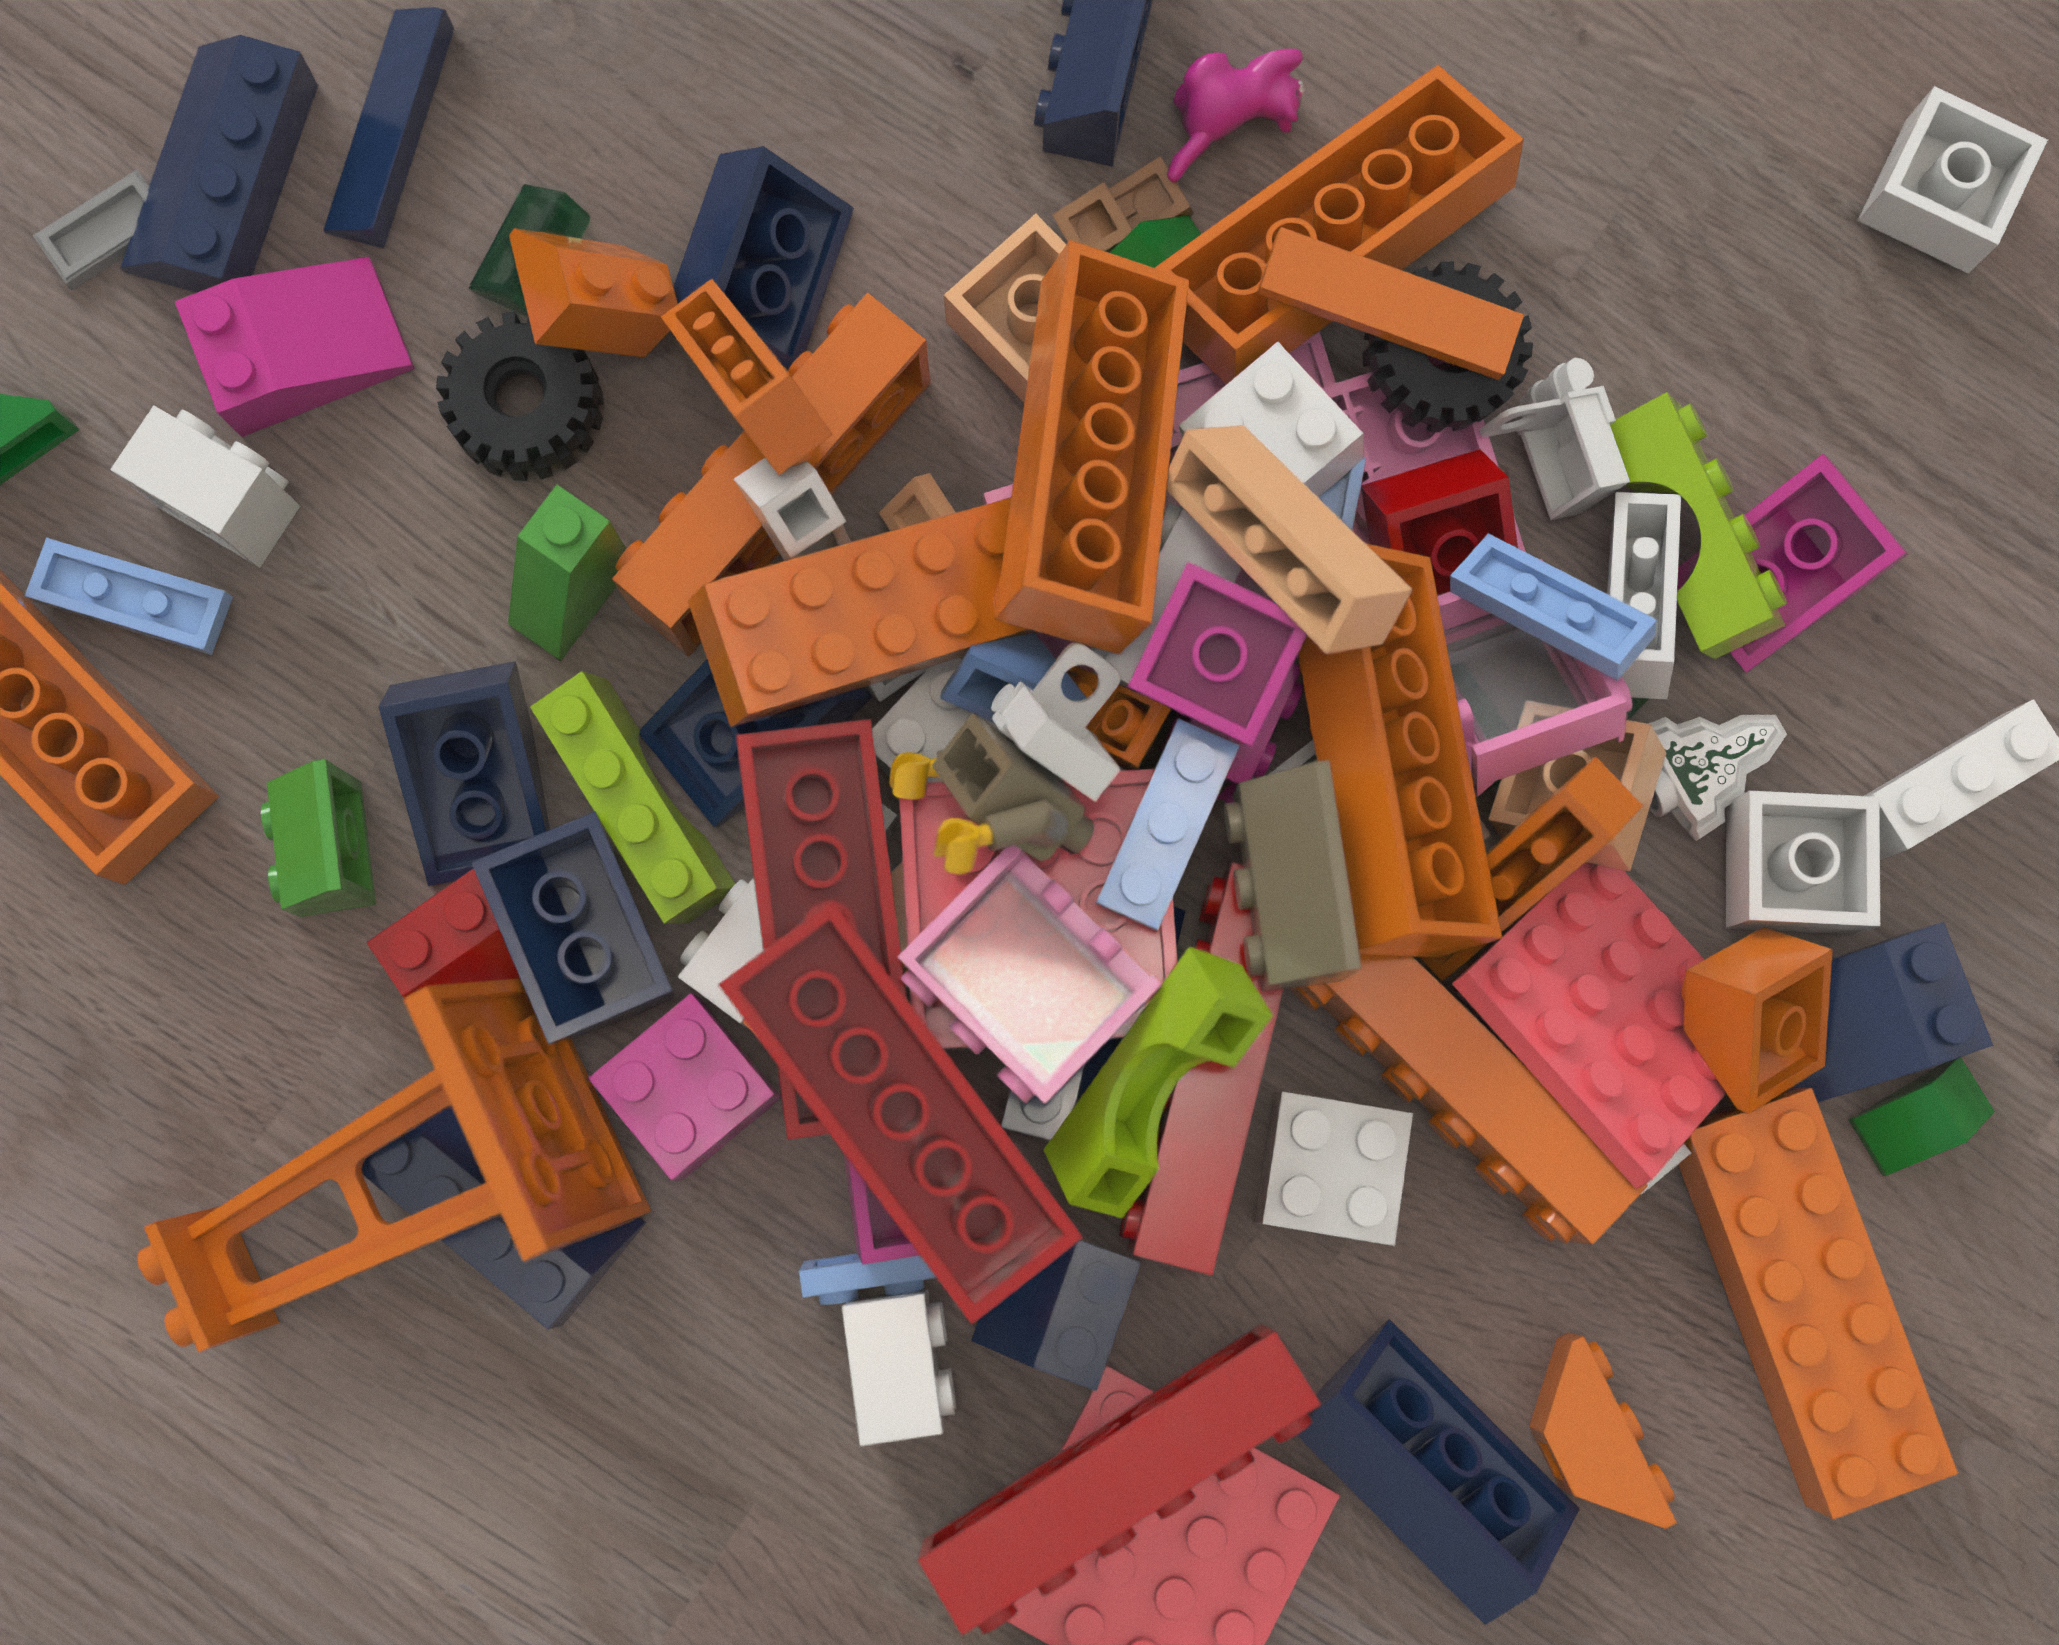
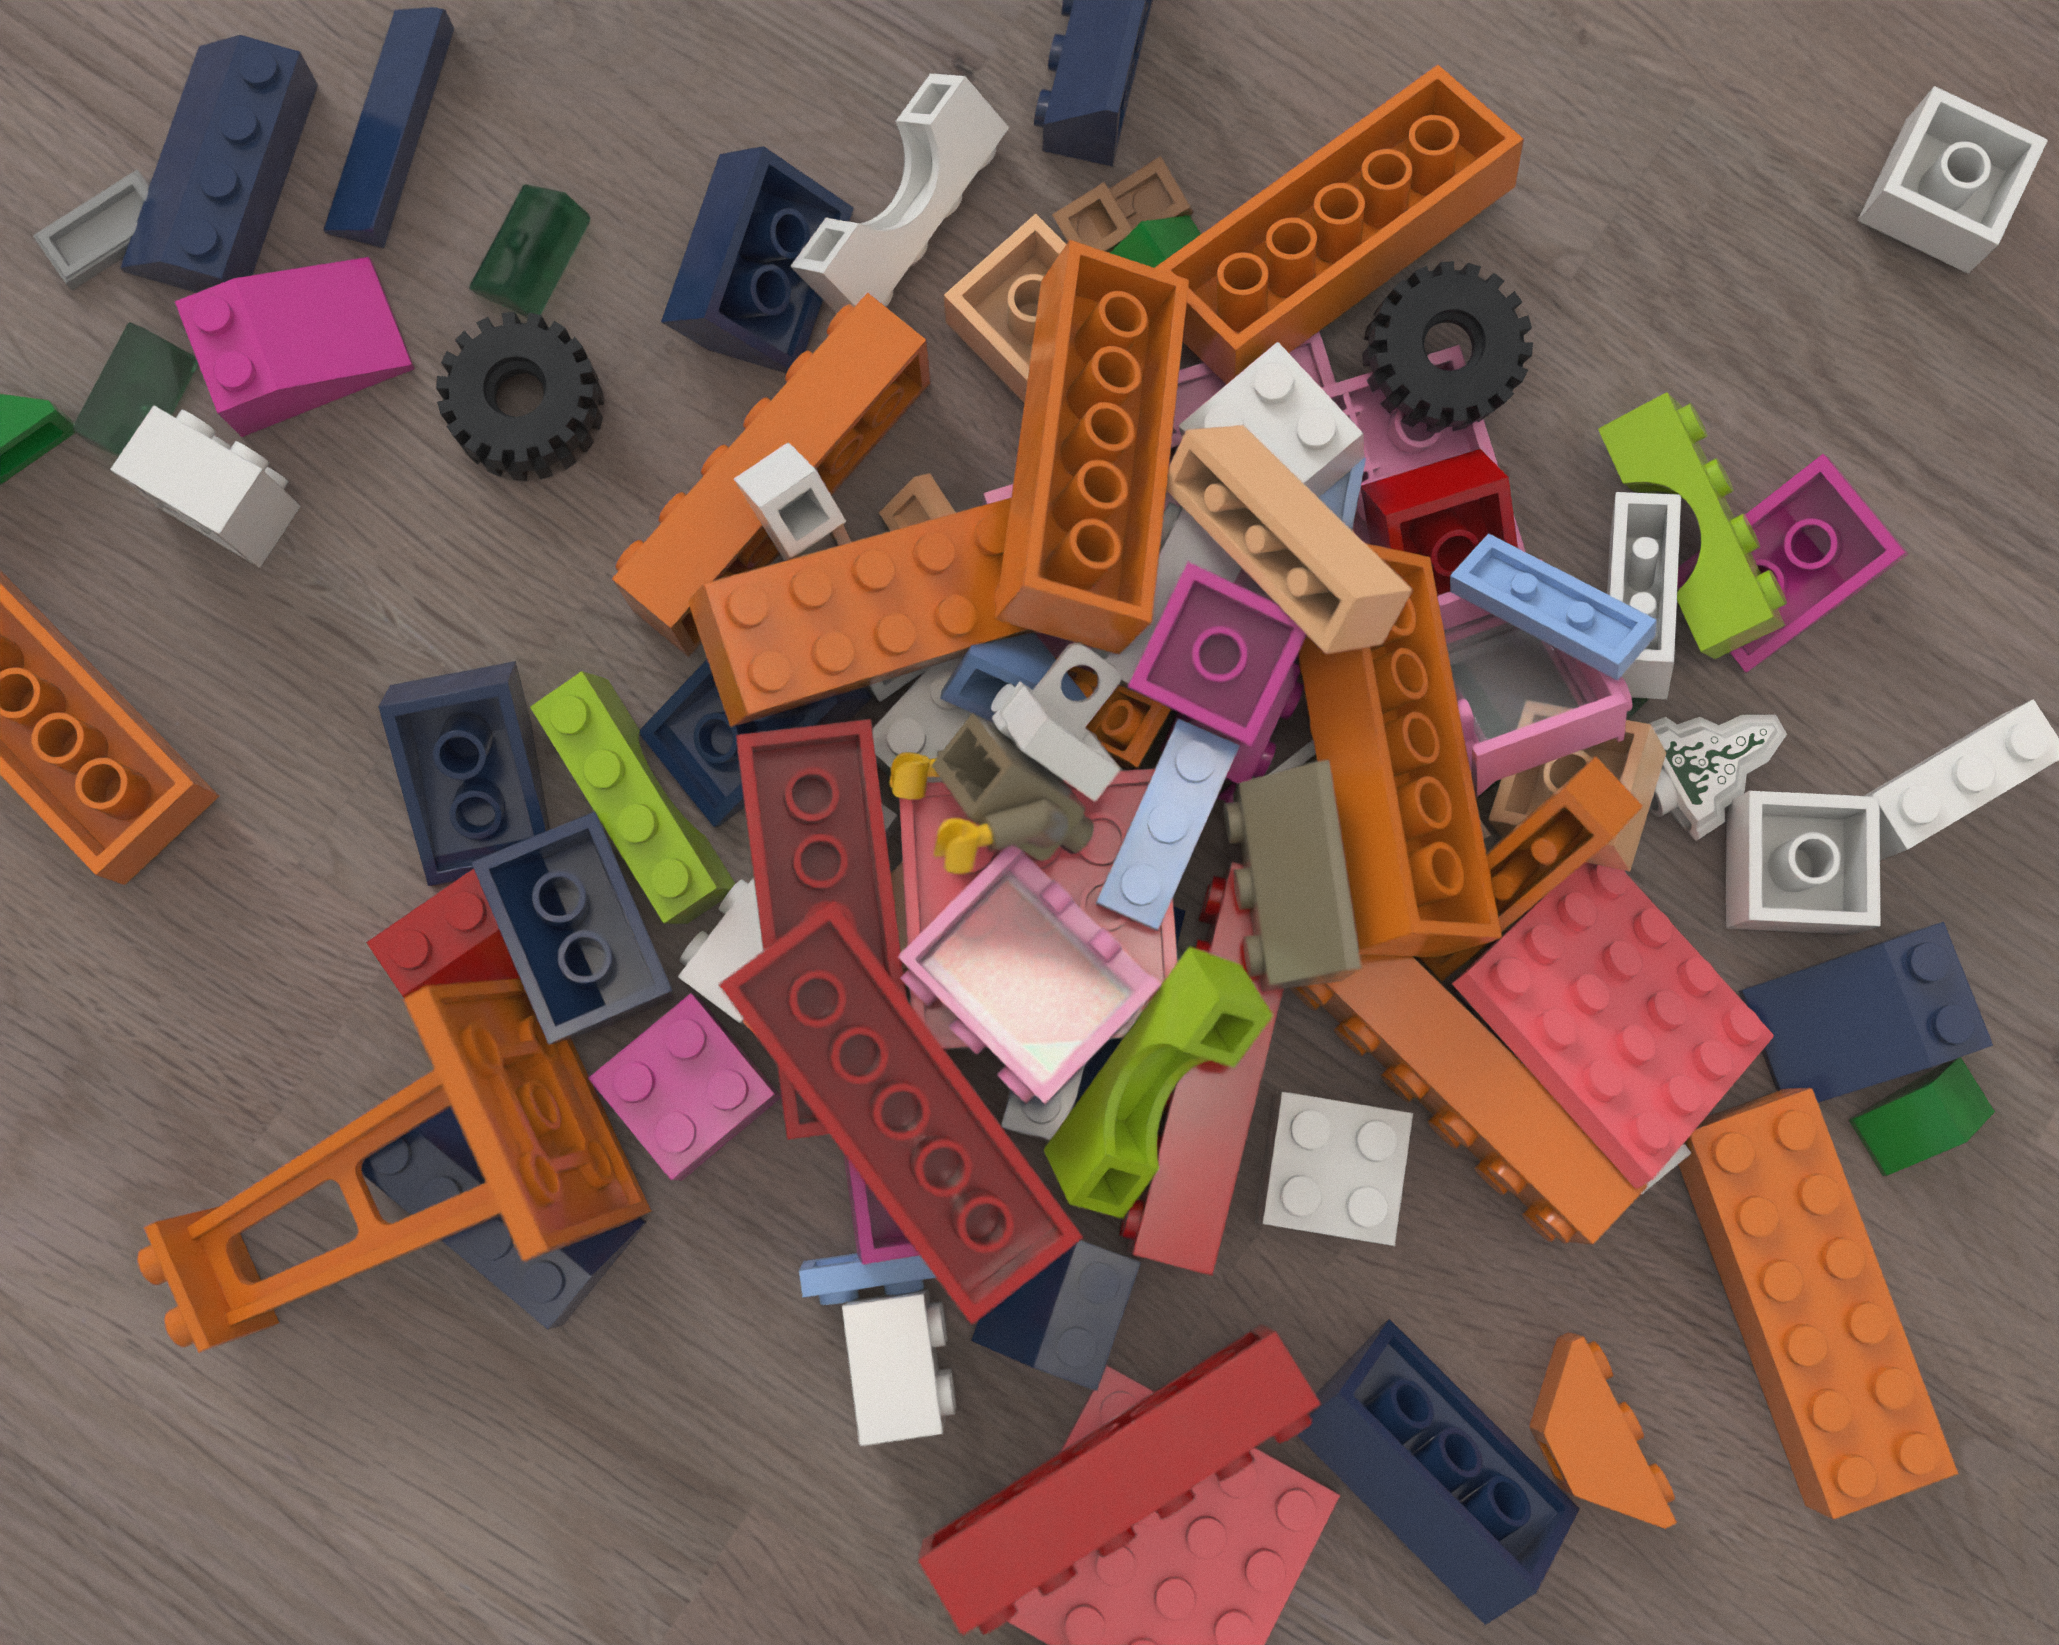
light blue plate [25,538,233,655] -> none
bright green slope [261,759,376,917] -> none
bright green slope [508,484,626,661] -> none
orange slope [509,228,678,358] -> none
orange brick [661,279,833,475] -> none
dark pink animal [1167,49,1304,183] -> none
orange tile [1257,227,1524,380] -> none
white piece [1479,358,1630,520] -> none
orange slope [1681,927,1833,1114] -> none
none -> clear green slope [73,322,198,457]
none -> white arch [790,73,1009,313]

